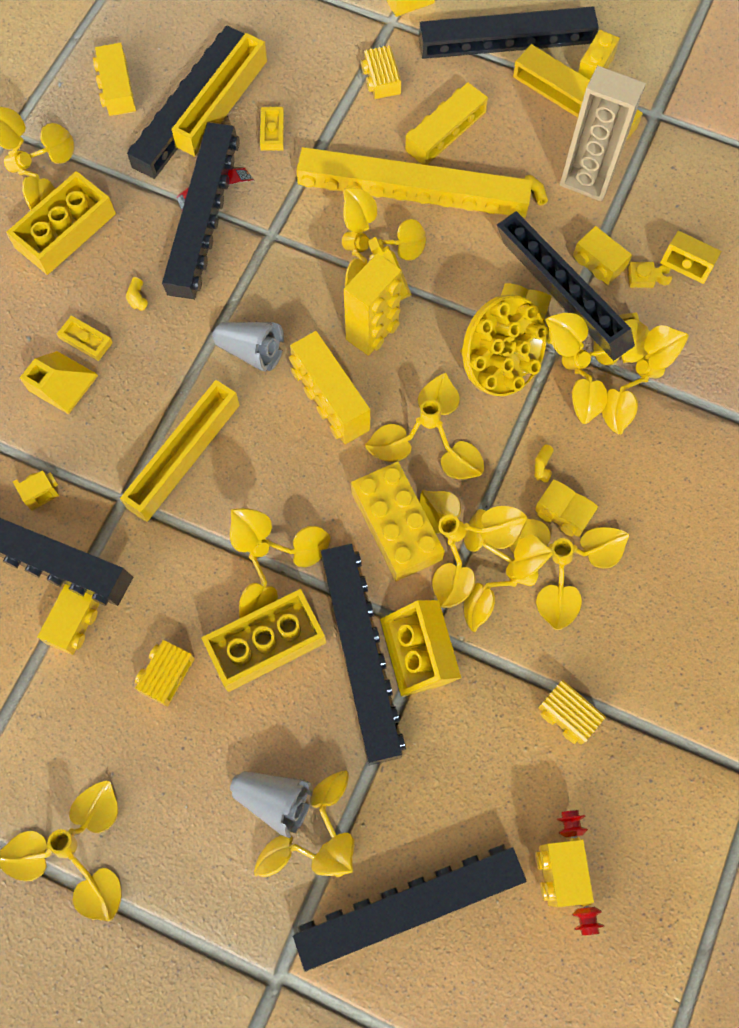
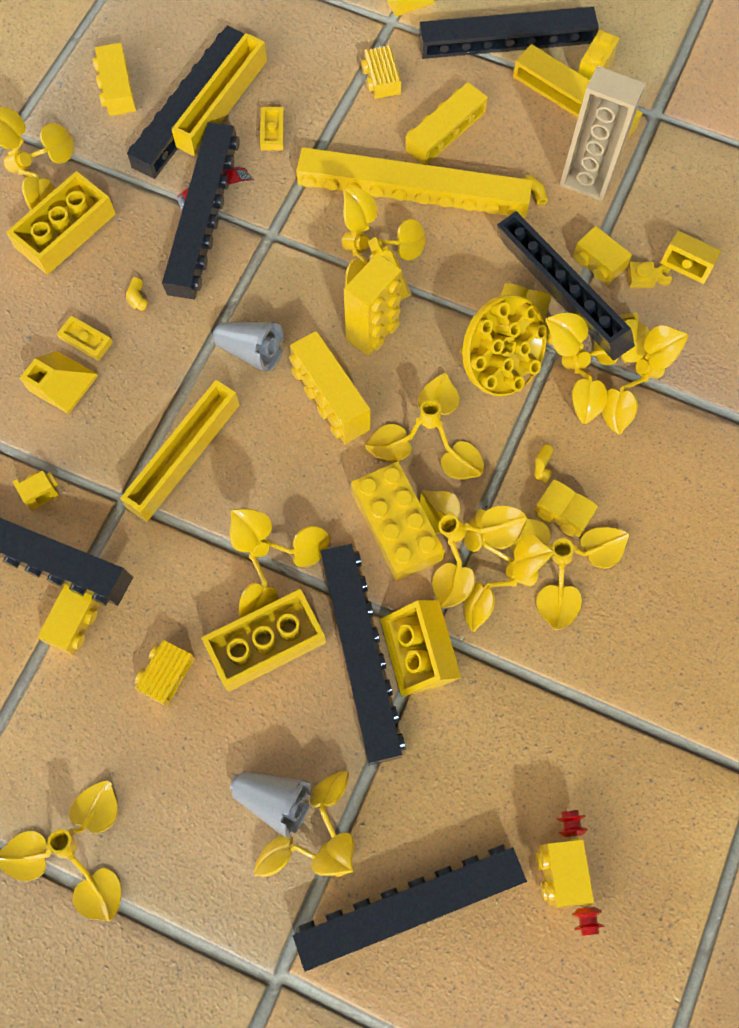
yellow brick [538,679,606,745] -> none

